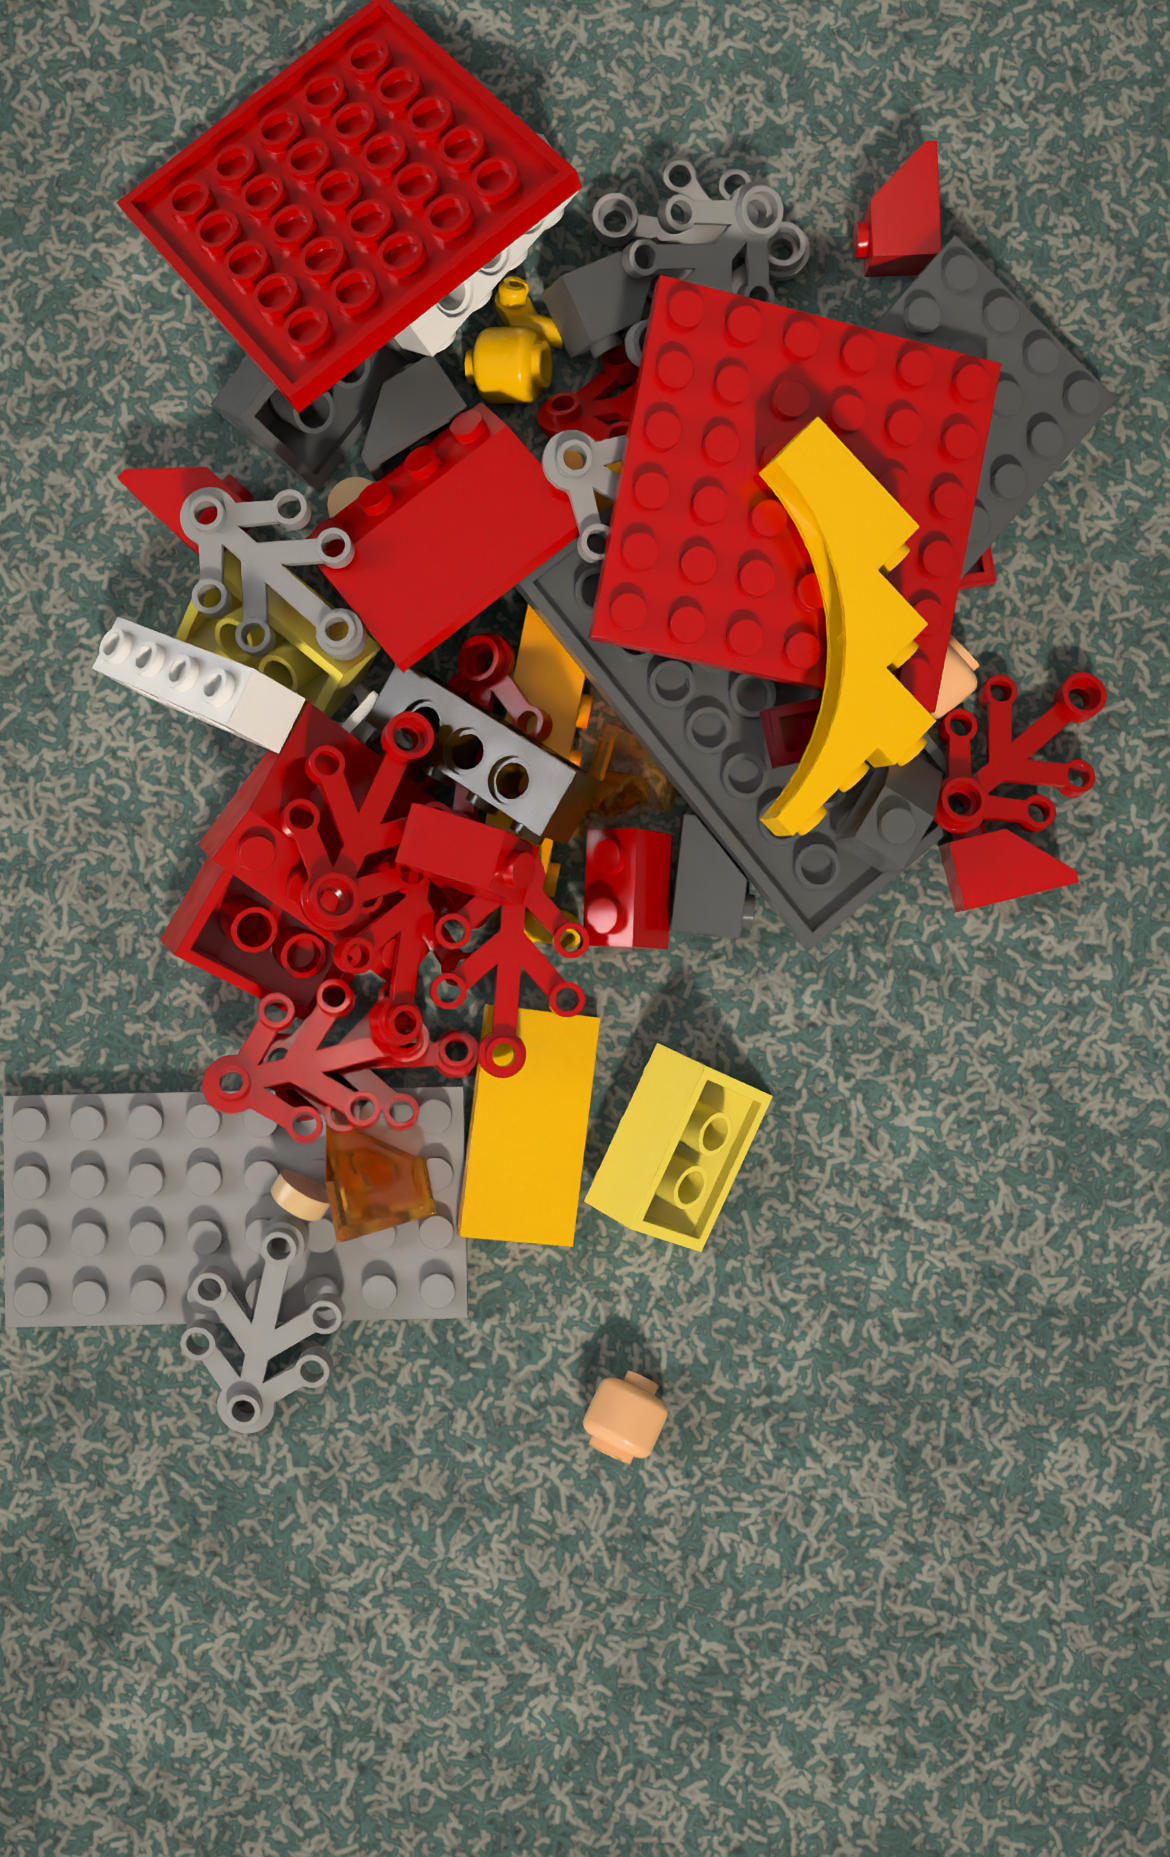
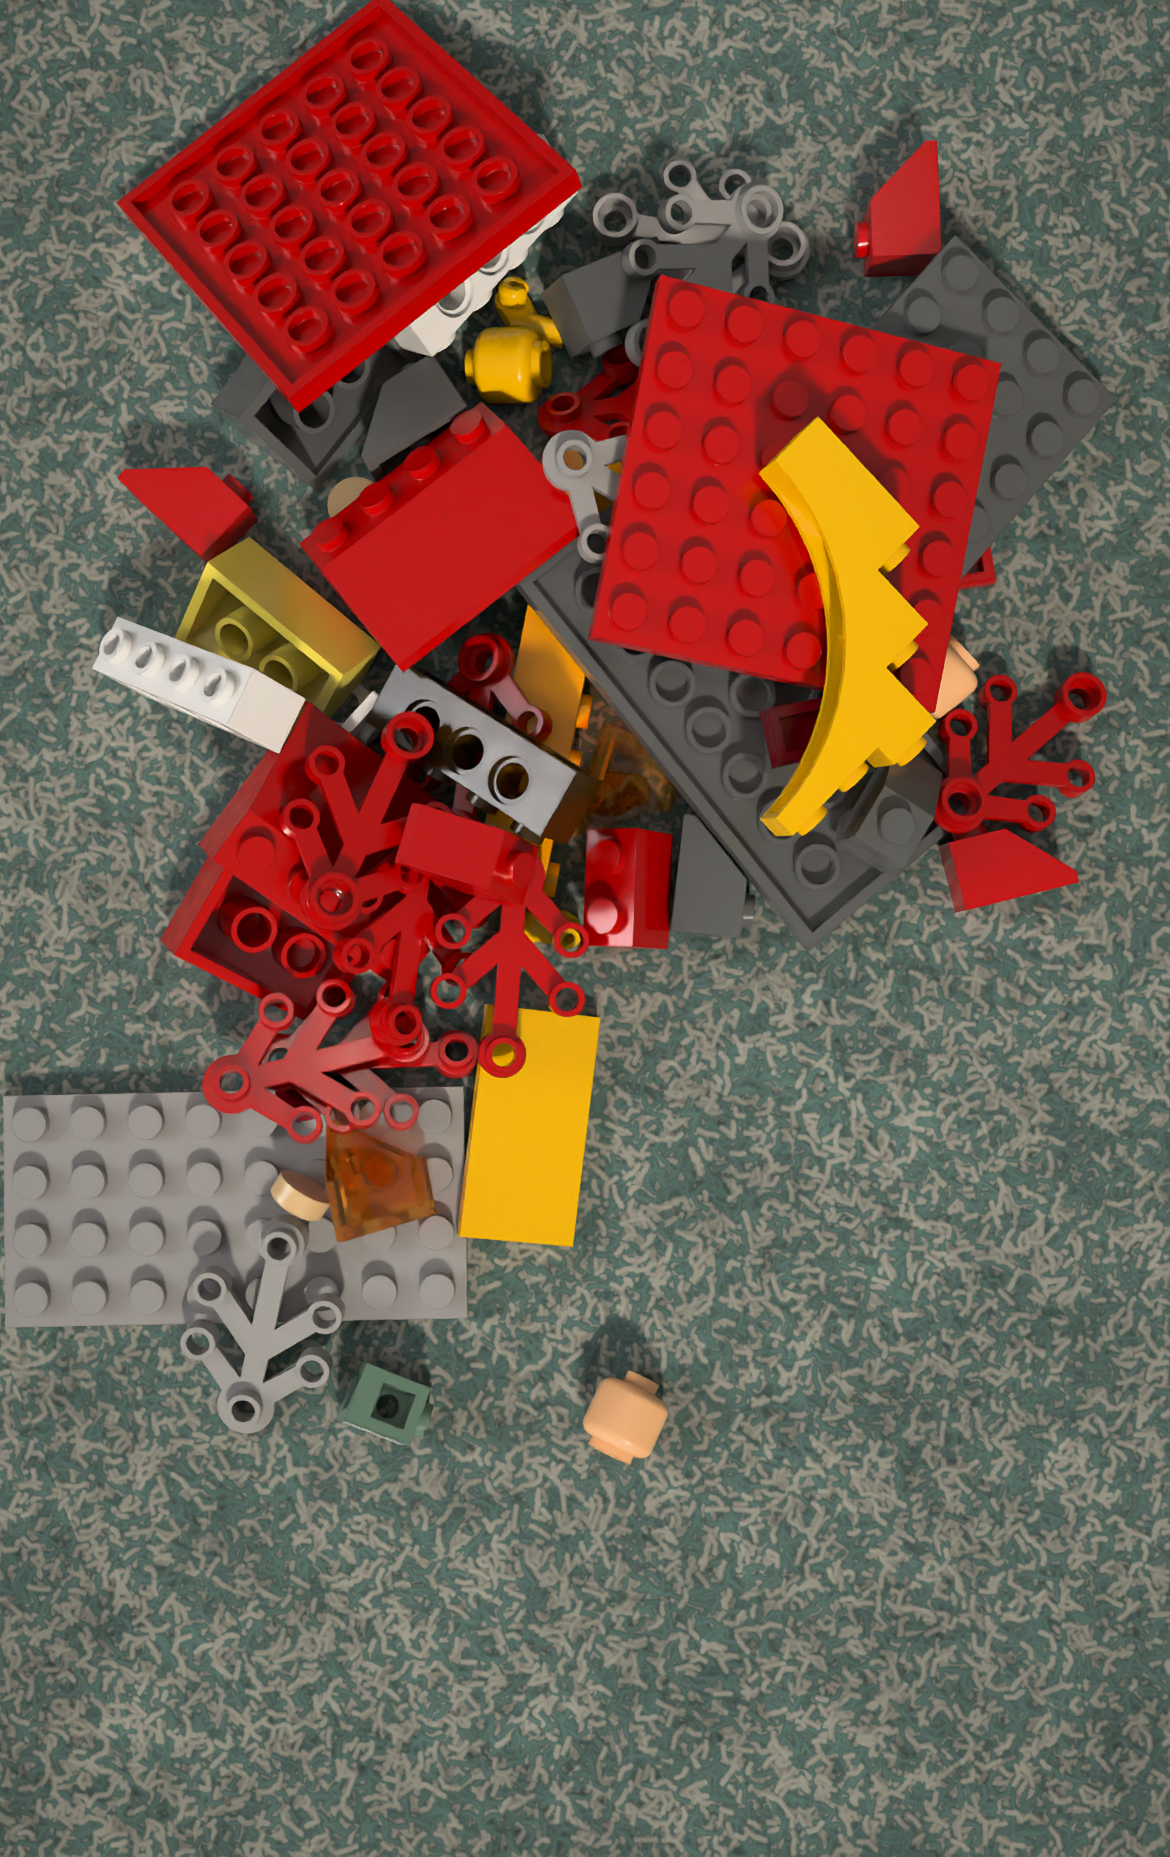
light grey plant [180,487,367,661] -> none
light yellow slope [584,1043,773,1252] -> none
none -> sand green brick [336,1363,433,1445]

